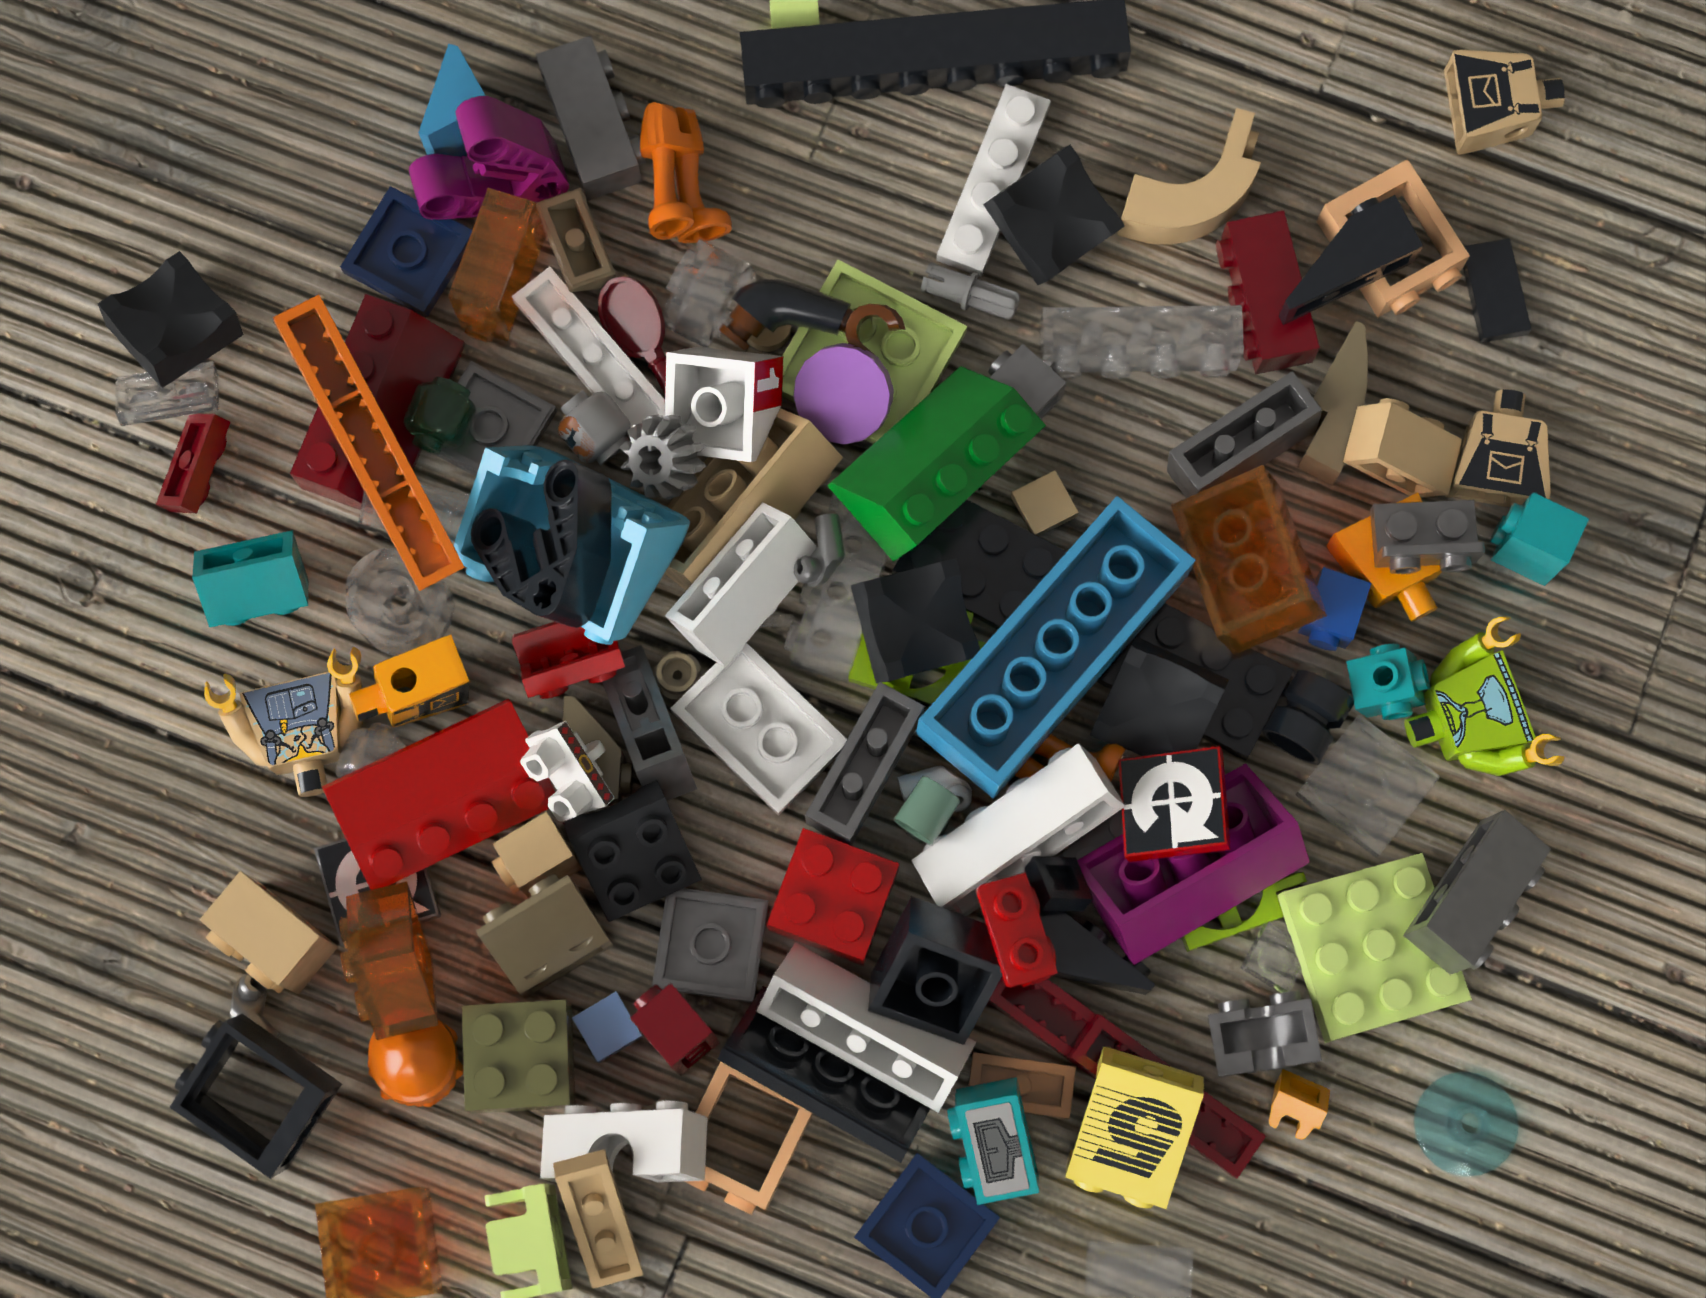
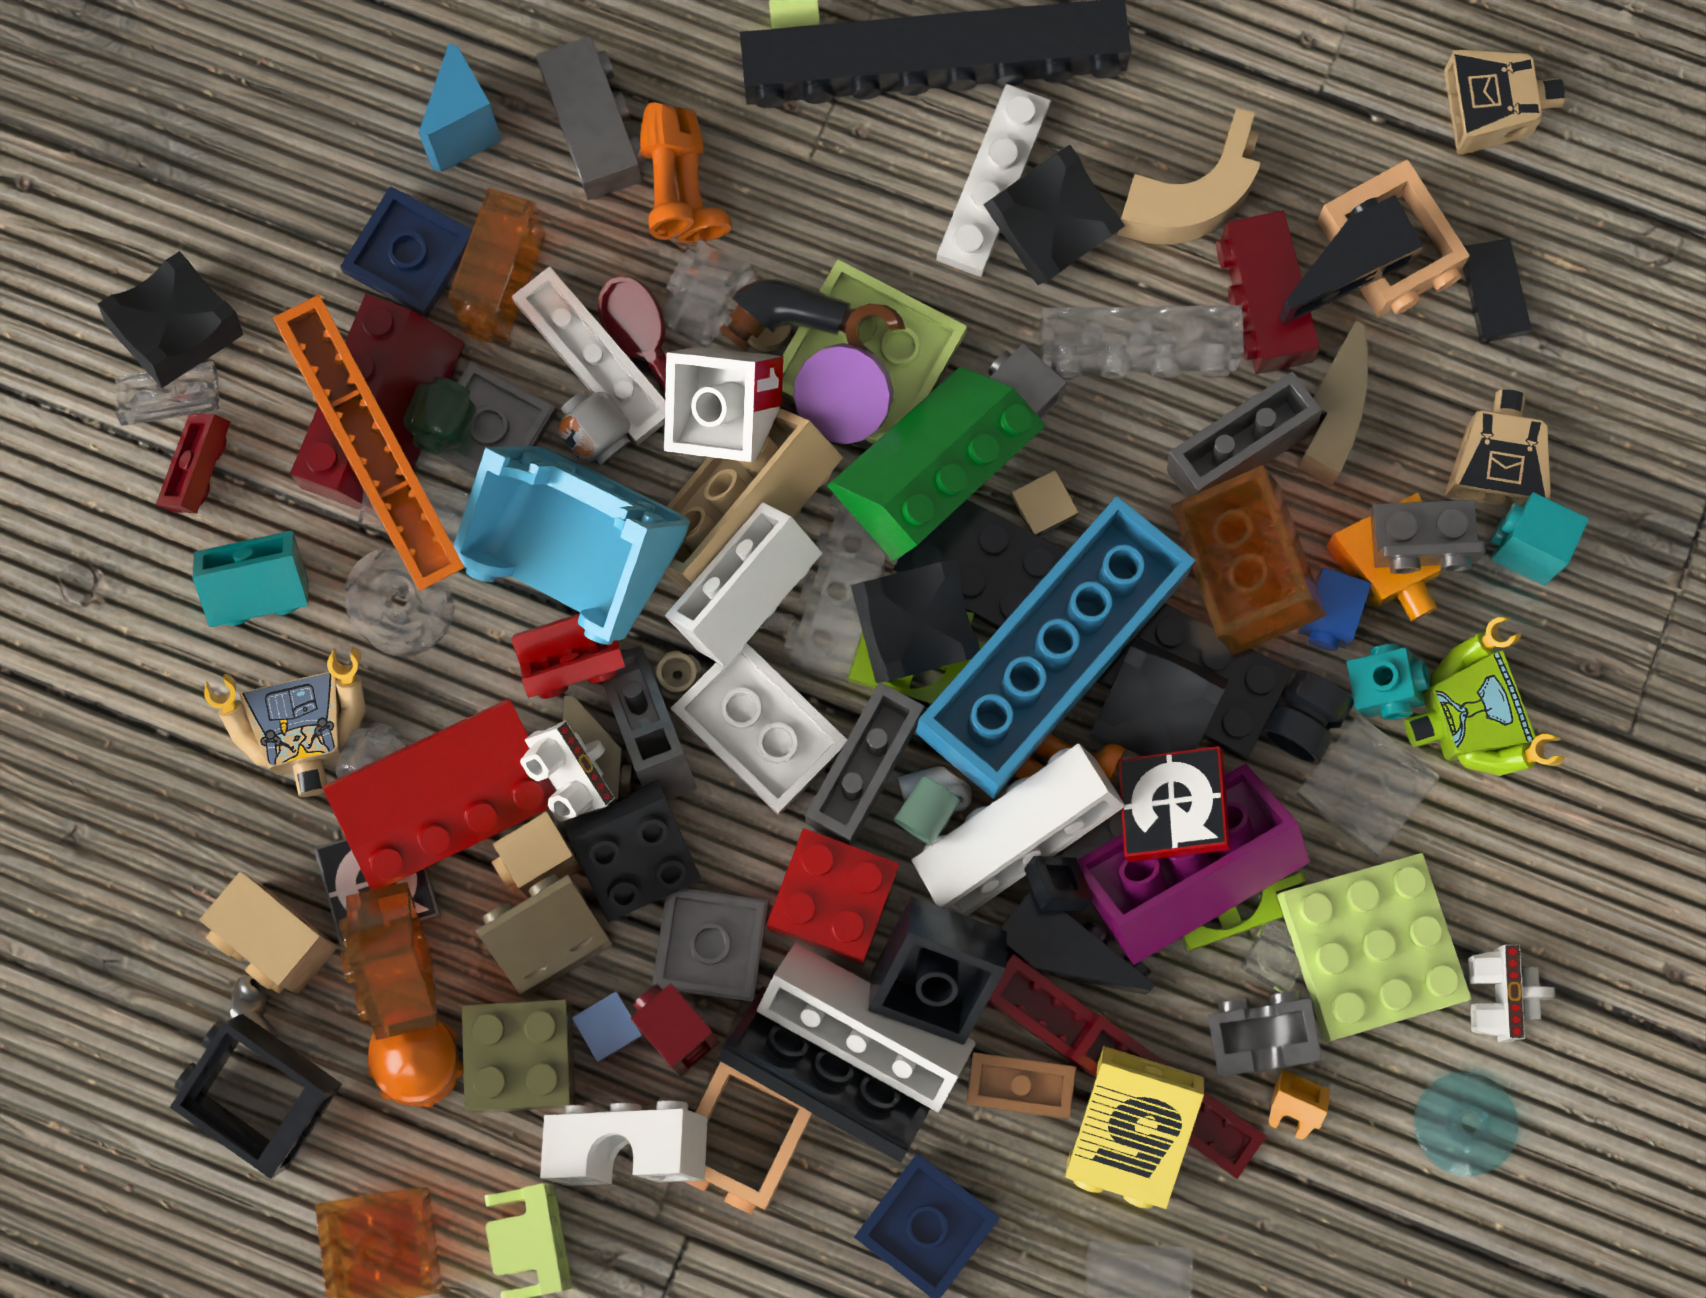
light orange torso [348,634,469,727] -> none
magenta connector [408,96,569,220] -> none
black connector [471,460,612,628] -> none
dark tan slope [535,187,616,292] -> none
tan plate [553,1149,643,1289] -> none
light grey gear [619,414,707,499] -> none
flat silver arm [794,514,845,587] -> none
light grey axle [921,262,1020,319] -> none
brick [947,1077,1039,1205] -> none
red bracket [976,872,1058,988] -> none
tan brick [1343,398,1462,497] -> none
flat silver brick [1403,810,1551,975] -> none
none -> white hips [1468,945,1555,1042]

